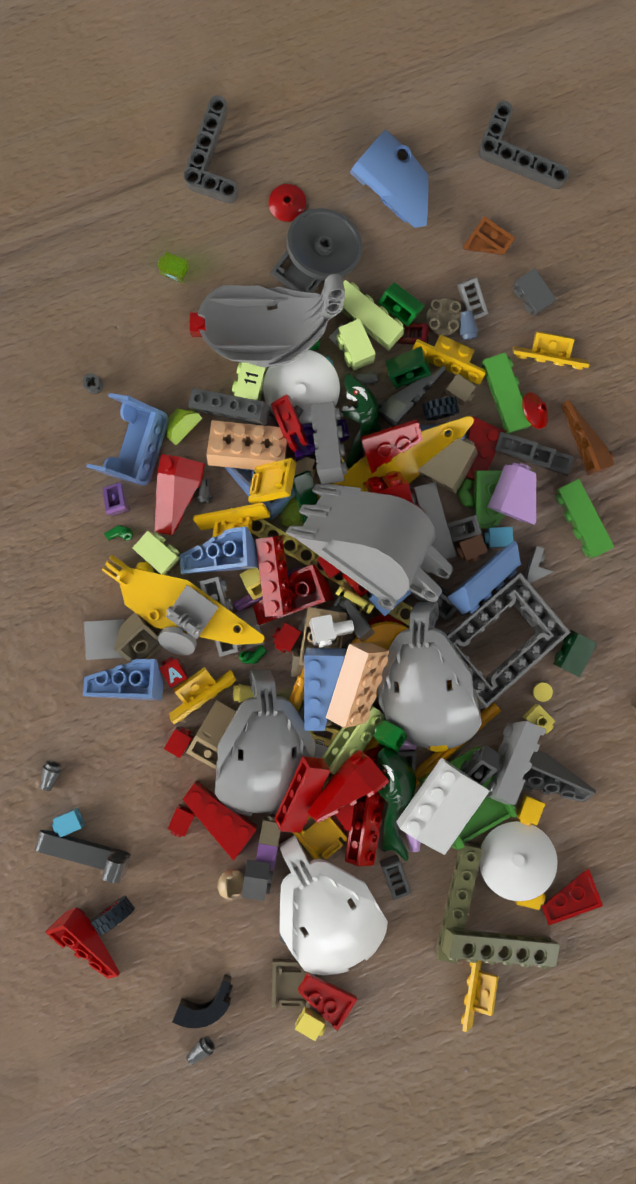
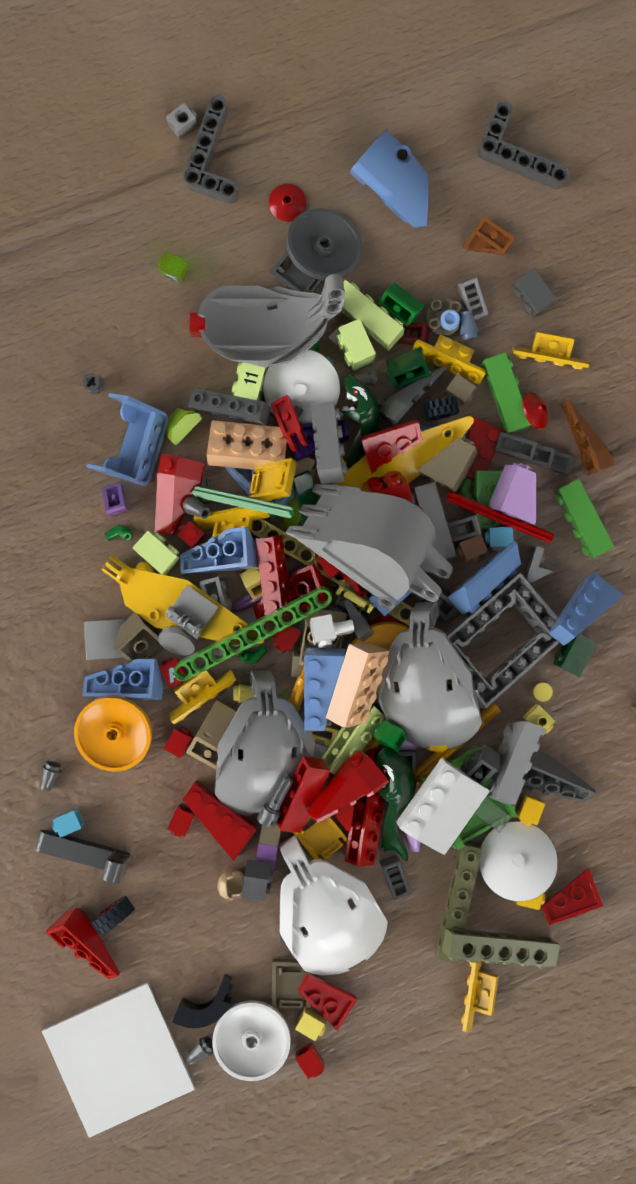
none -> white tile [42,982,195,1138]
none -> light orange dish [74,696,152,772]
none -> light grey brick [166,103,198,139]
none -> bright green beam [174,586,332,681]
none -> red brick [177,521,206,548]
none -> dark grey cone [183,496,210,519]
none -> axle [192,486,295,518]
none -> white dish [212,1000,290,1081]
none -> dark grey piece [257,775,294,828]
none -> red brick [296,1042,325,1079]
none -> light blue tile [440,310,460,330]
none -> red axle [446,491,554,543]
none -> clear tile [474,797,511,833]
none -> medium blue wedge [548,571,624,645]

